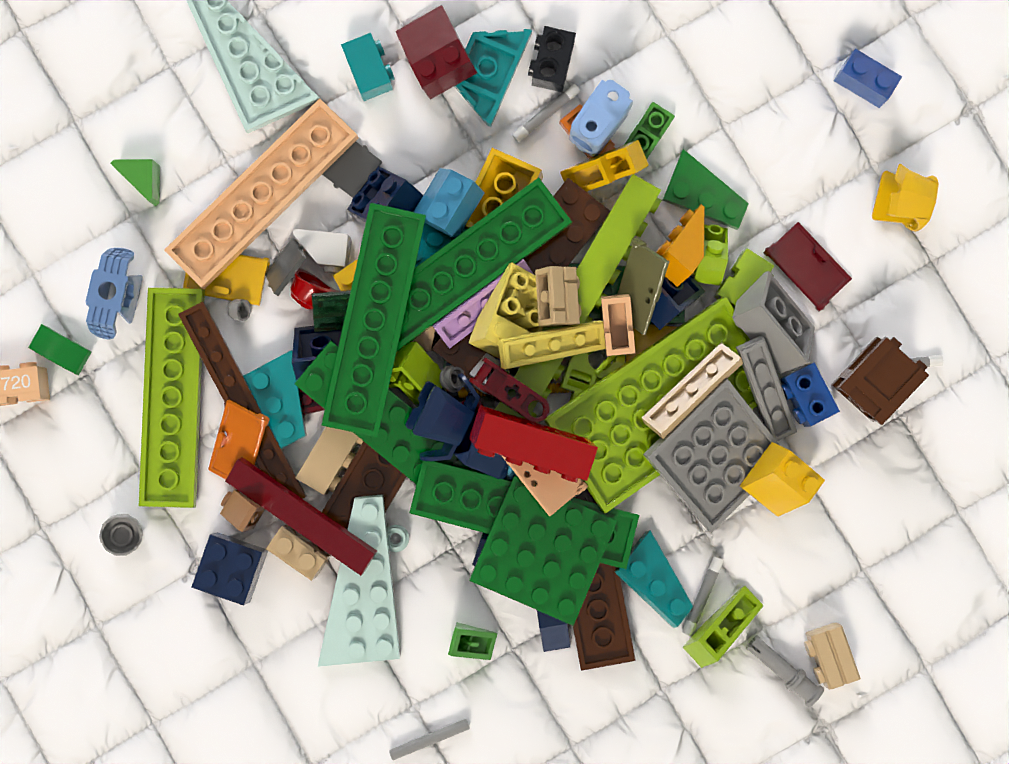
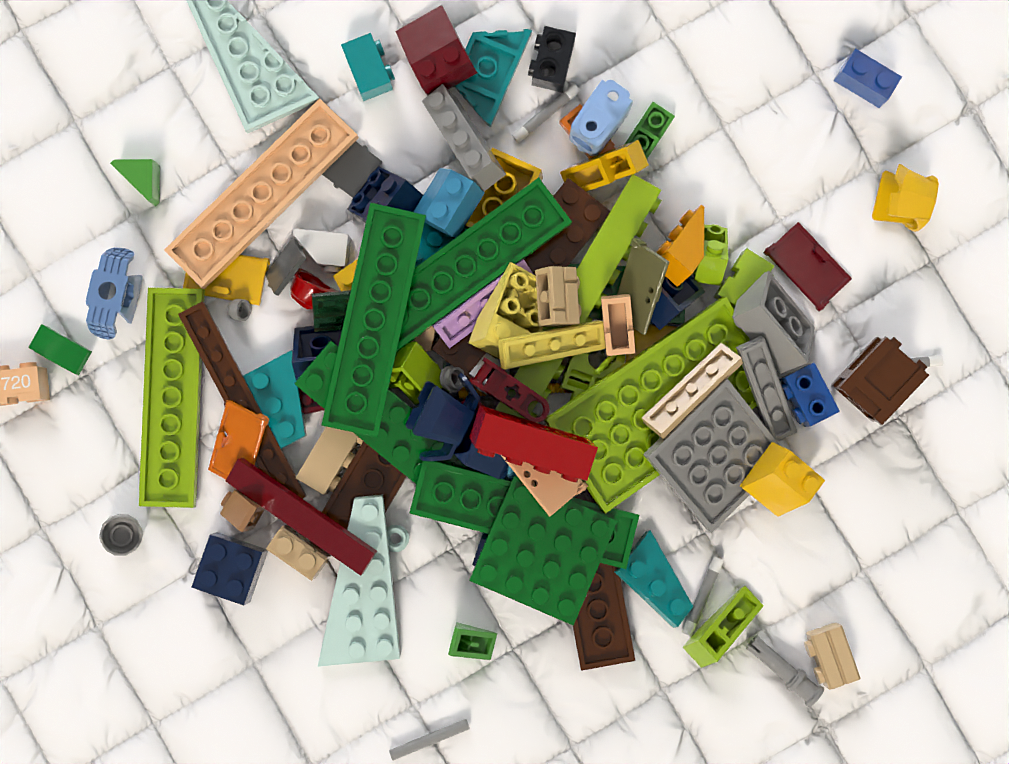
dark blue slope [537,610,571,652] -> none
green wing [662,149,749,230] -> none
none -> light grey brick [422,84,506,191]

